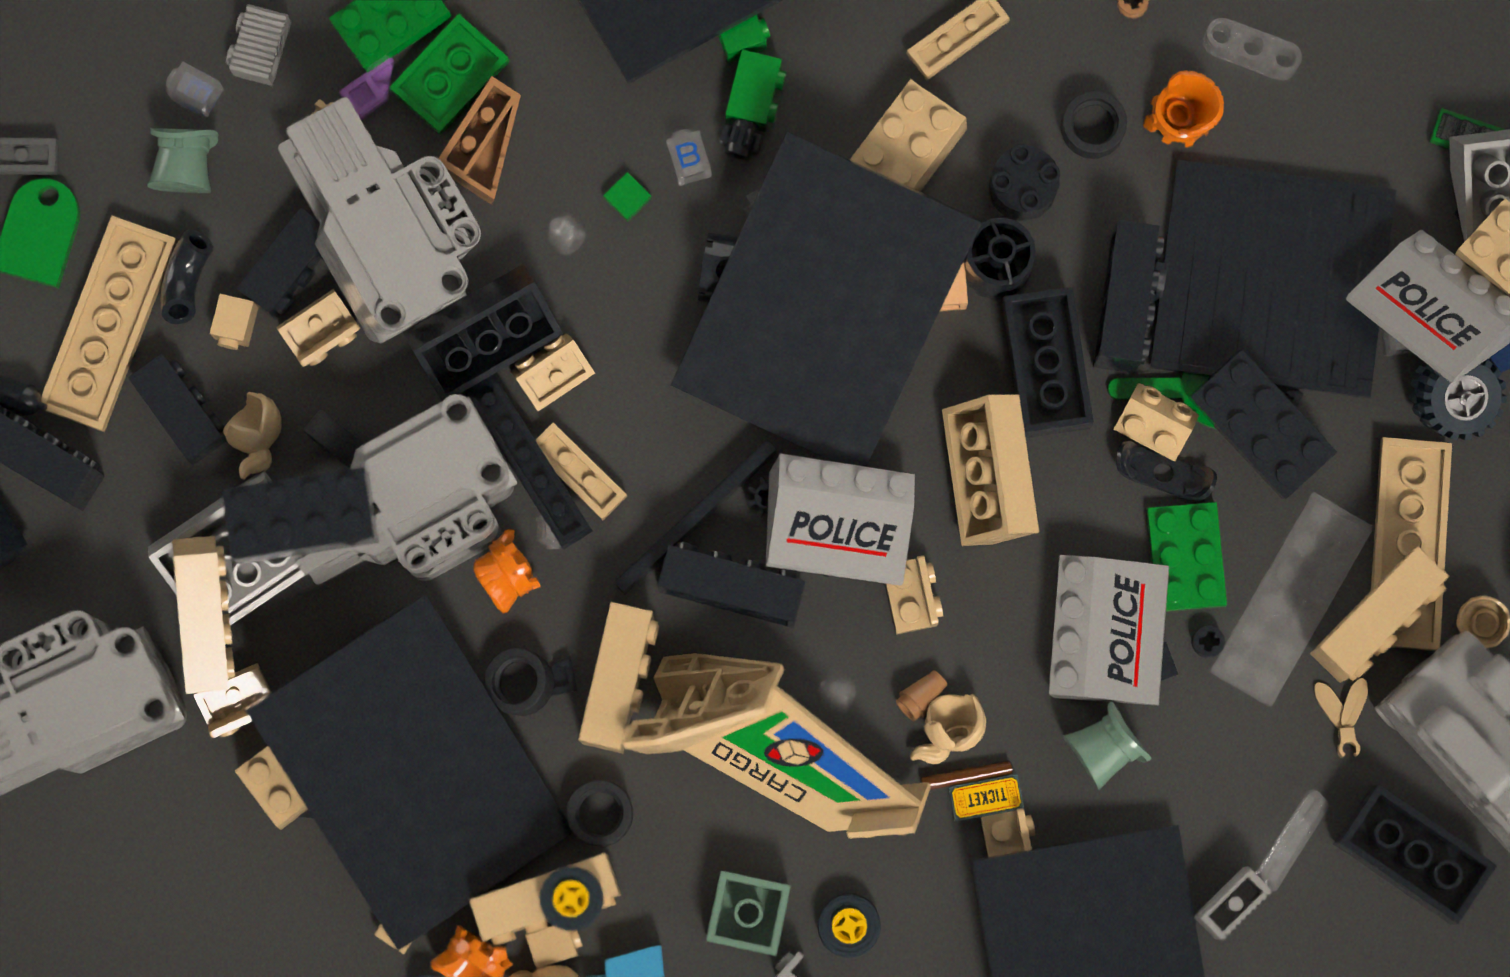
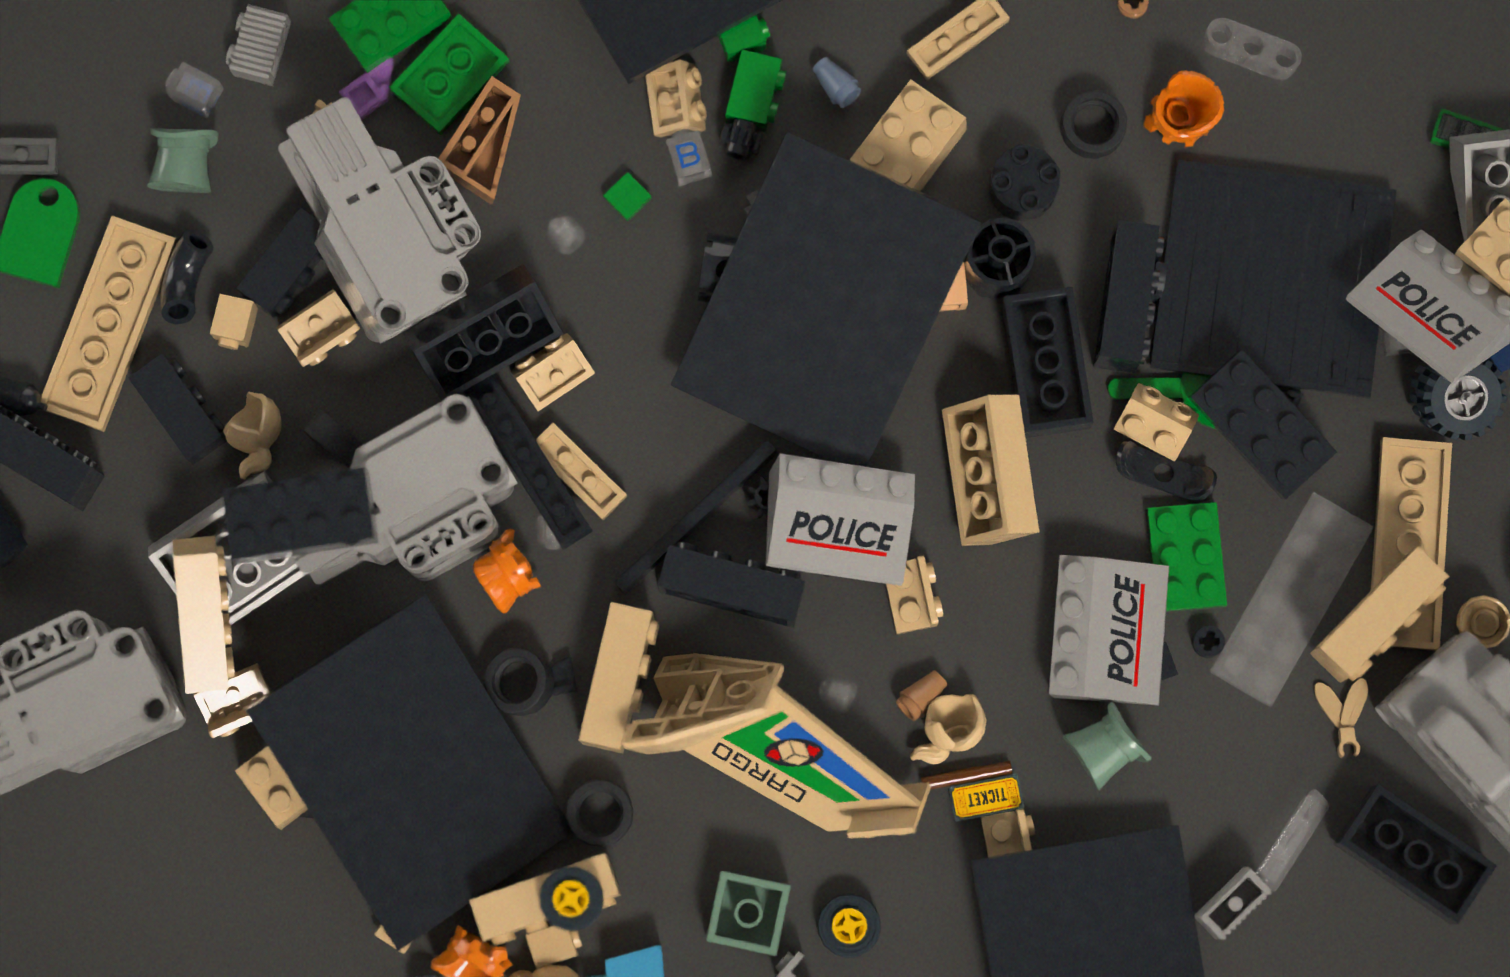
none -> tan bracket [646,60,707,137]
none -> sand blue cone [812,57,861,108]

